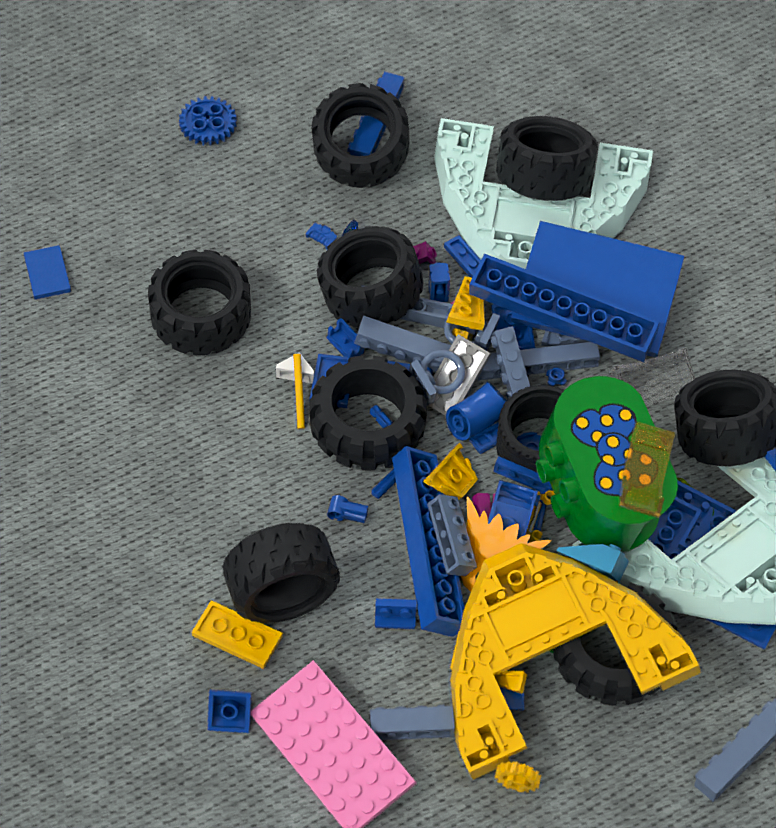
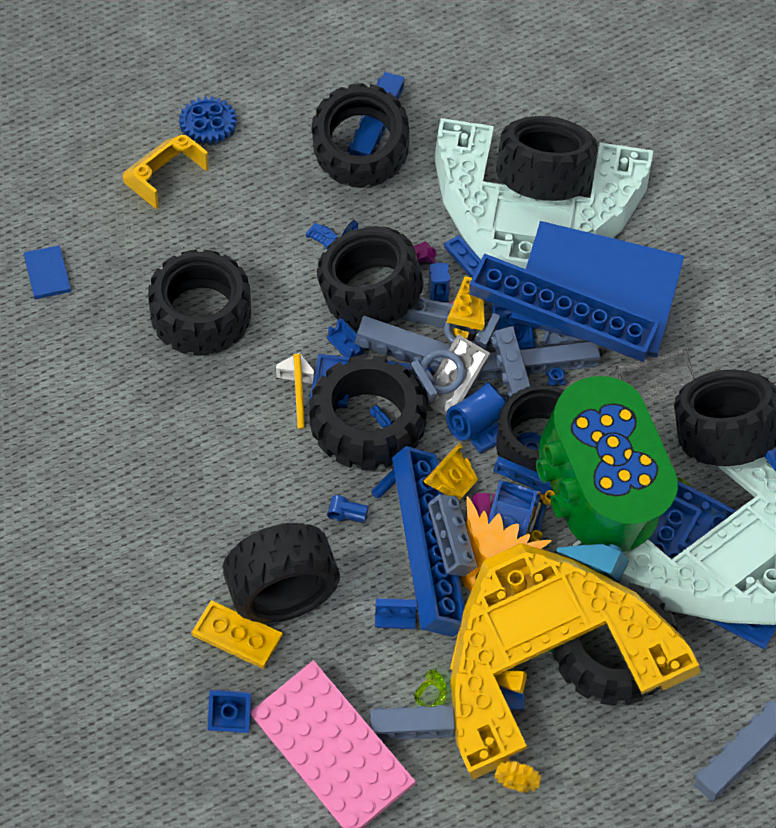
clear yellow windscreen [619,421,675,518] -> none
none -> yellow windscreen [123,135,209,209]
none -> clear neon green piece [413,669,447,707]

